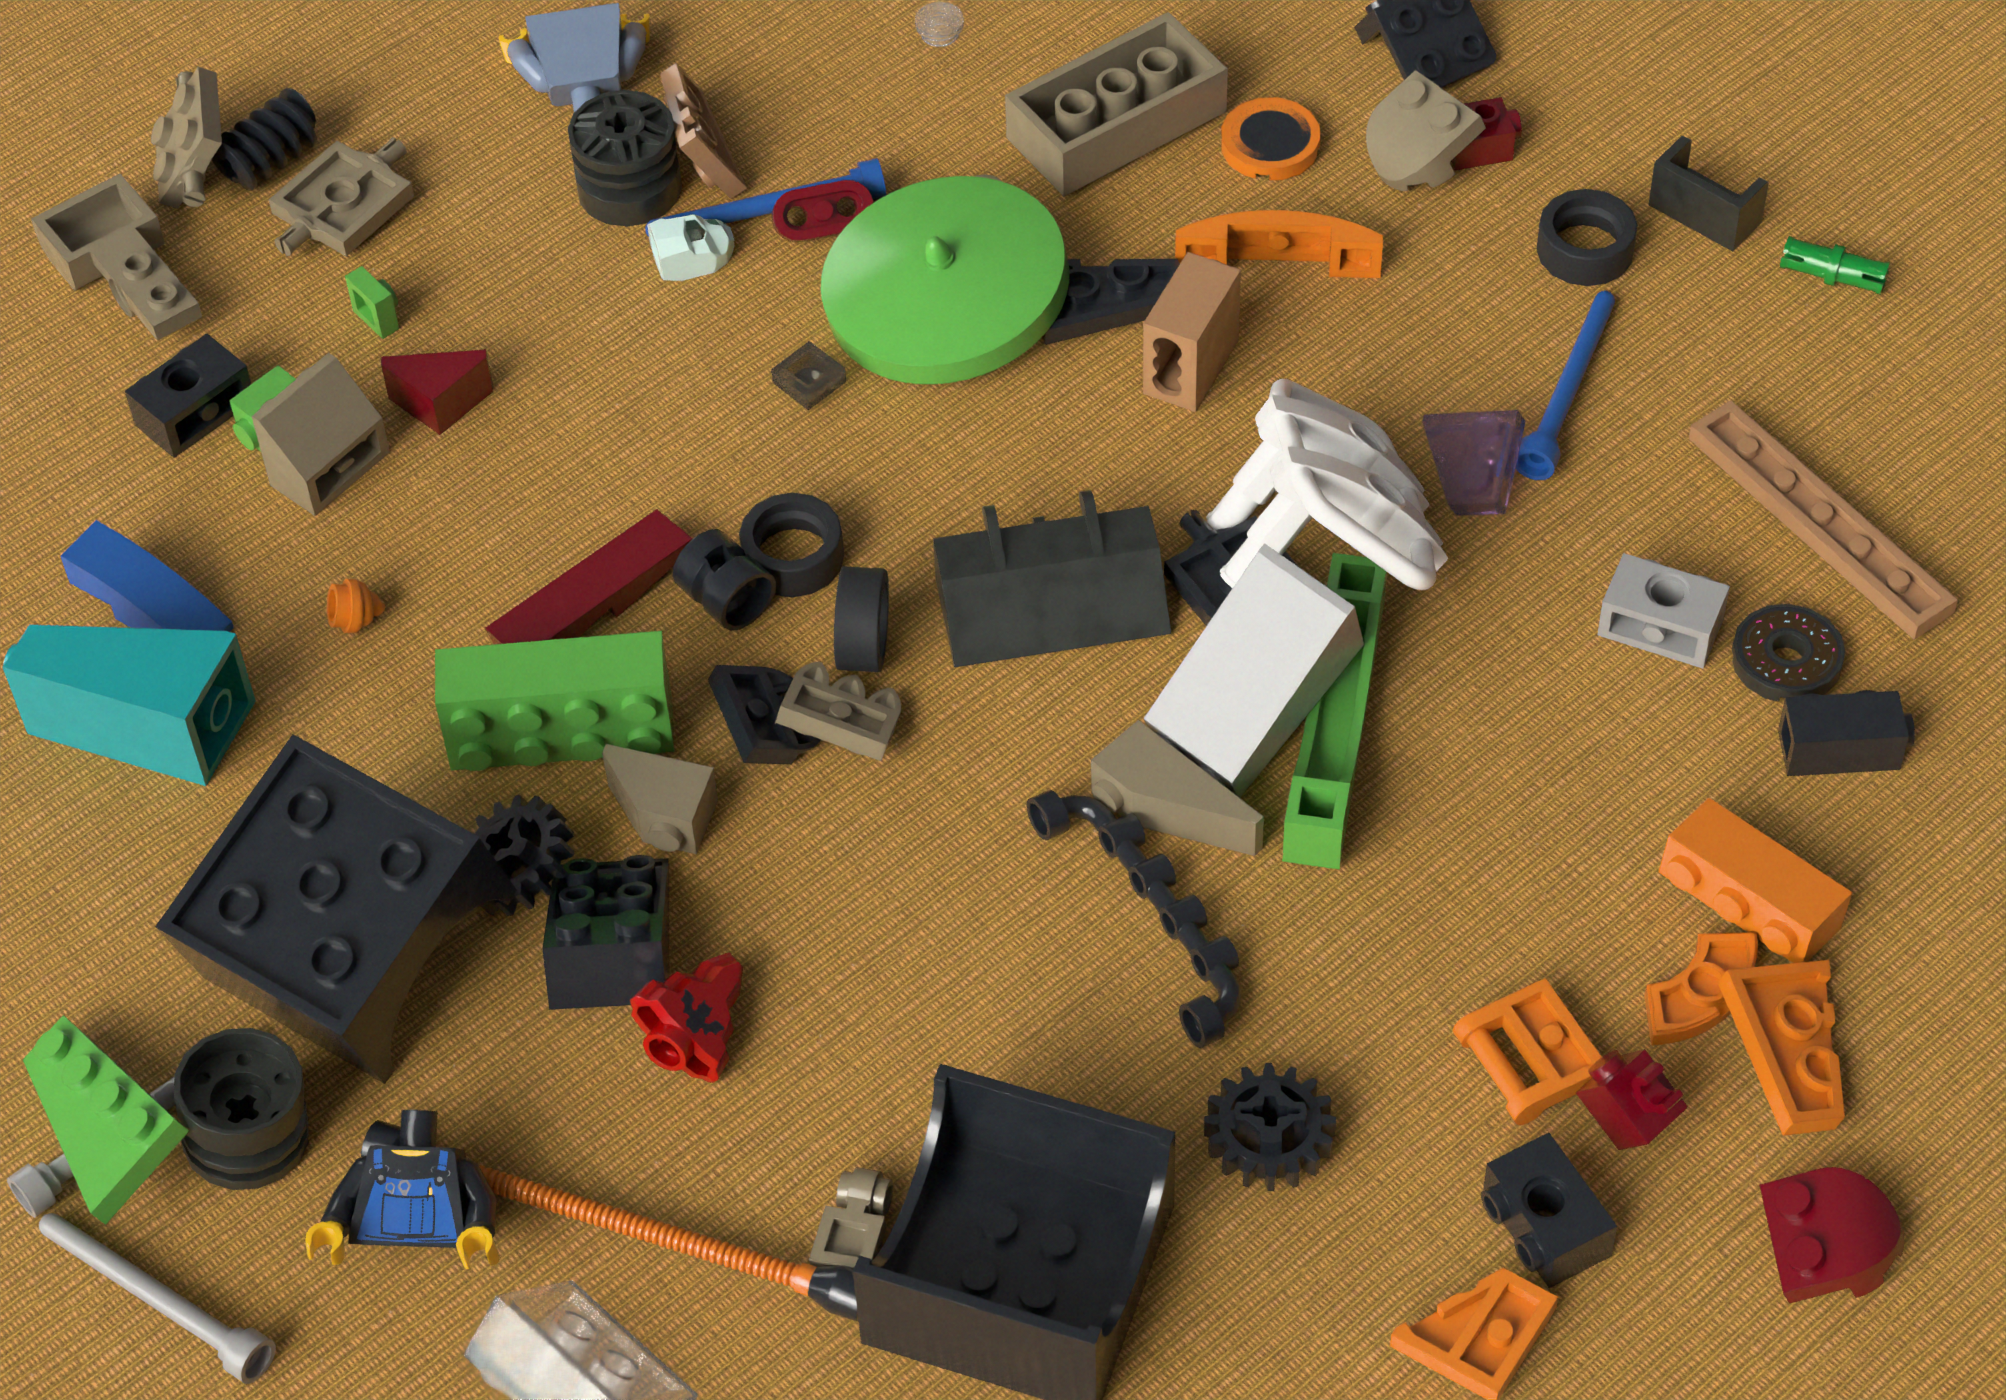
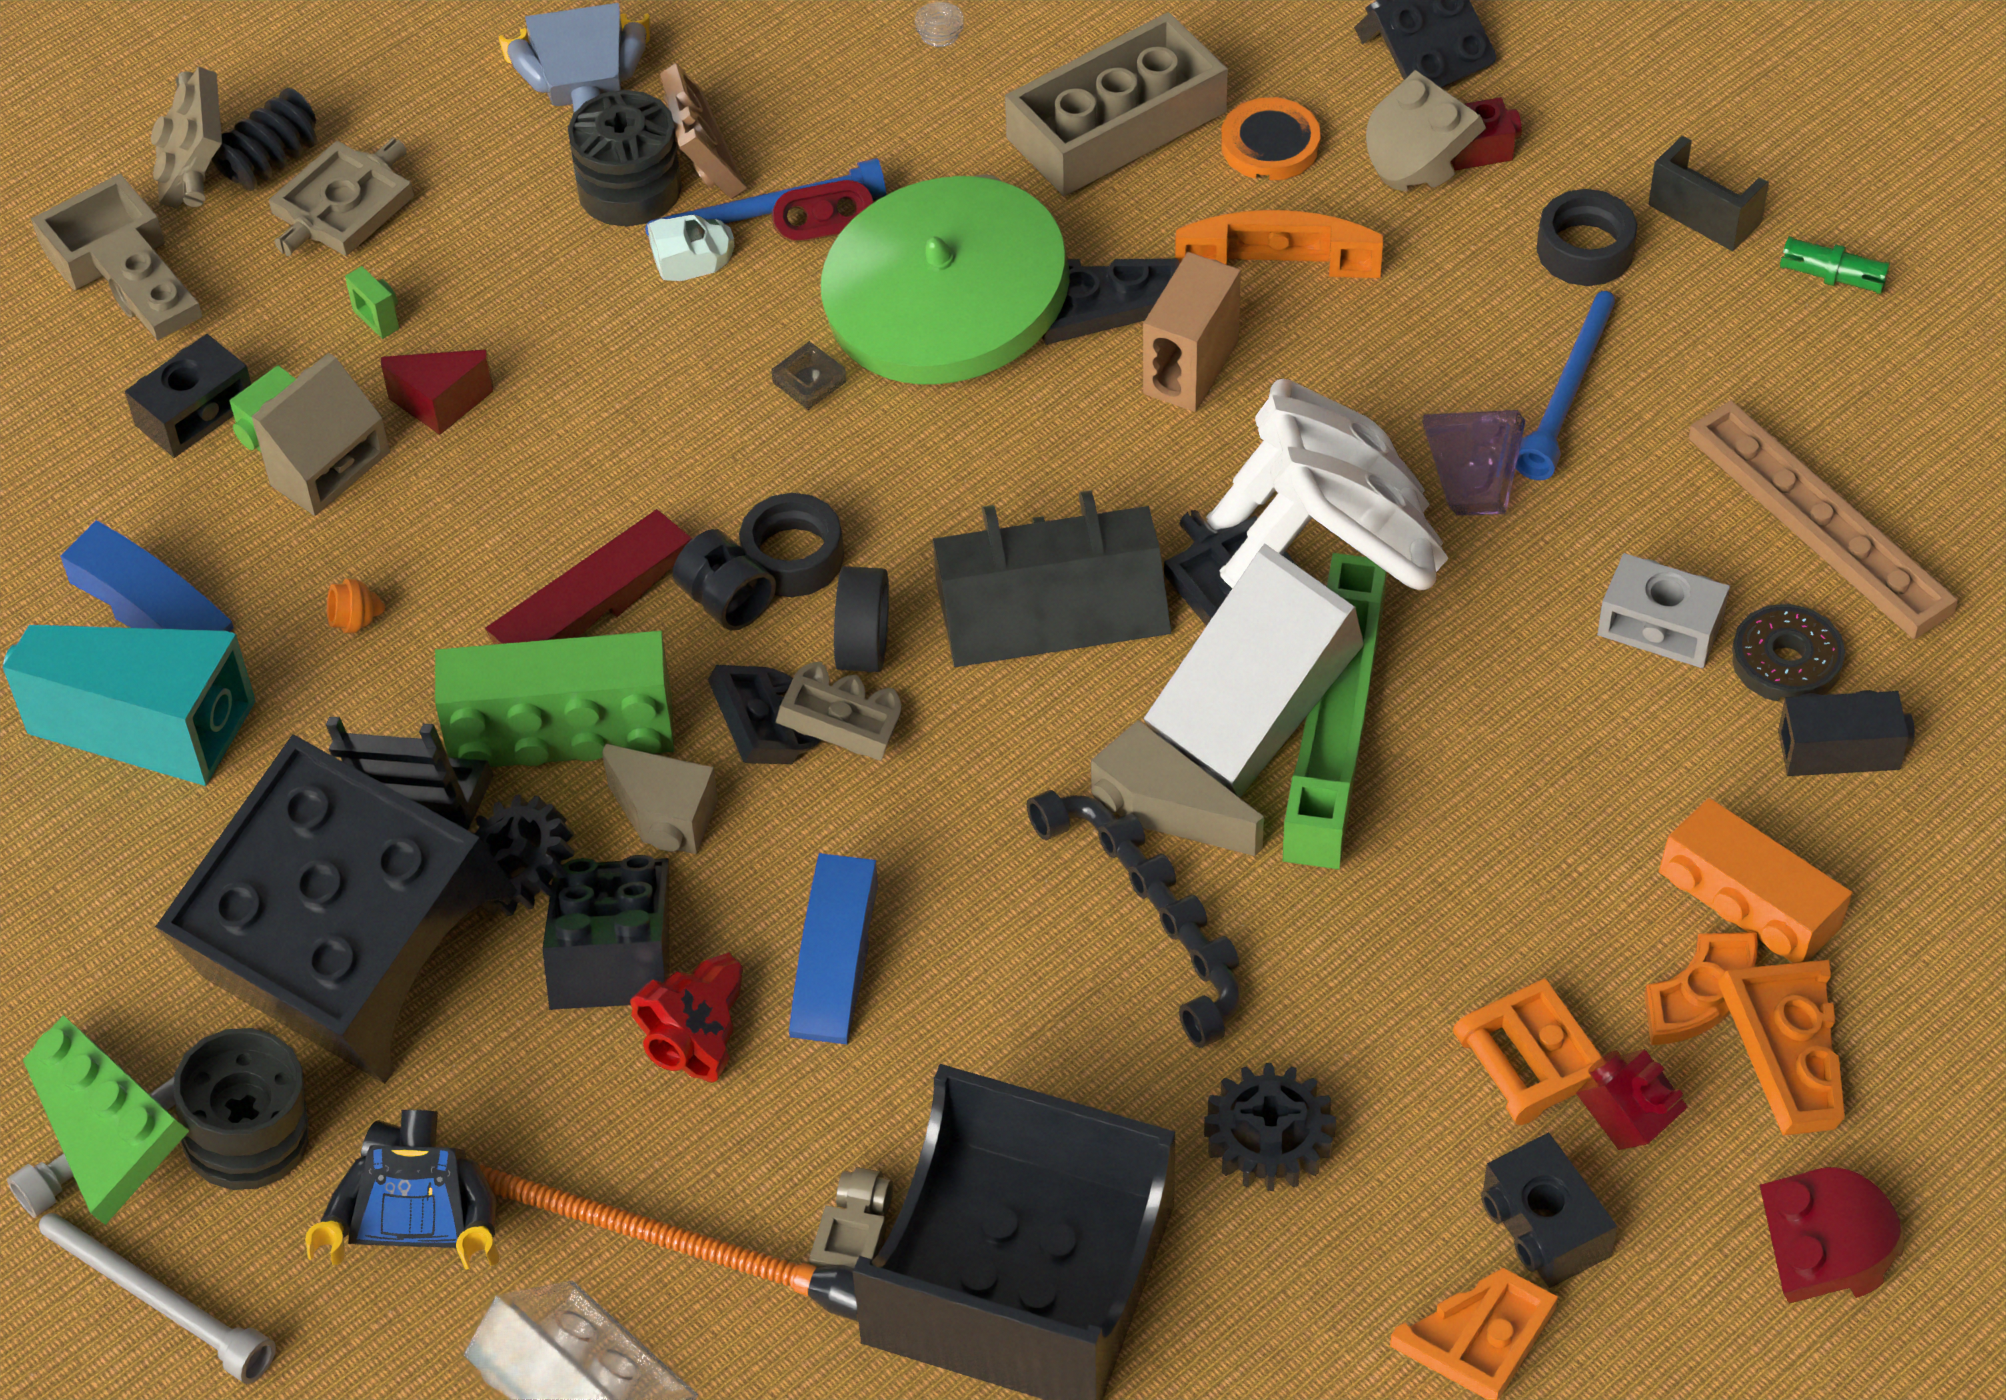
none -> black plate [326,717,494,831]
none -> blue slope [789,853,878,1045]

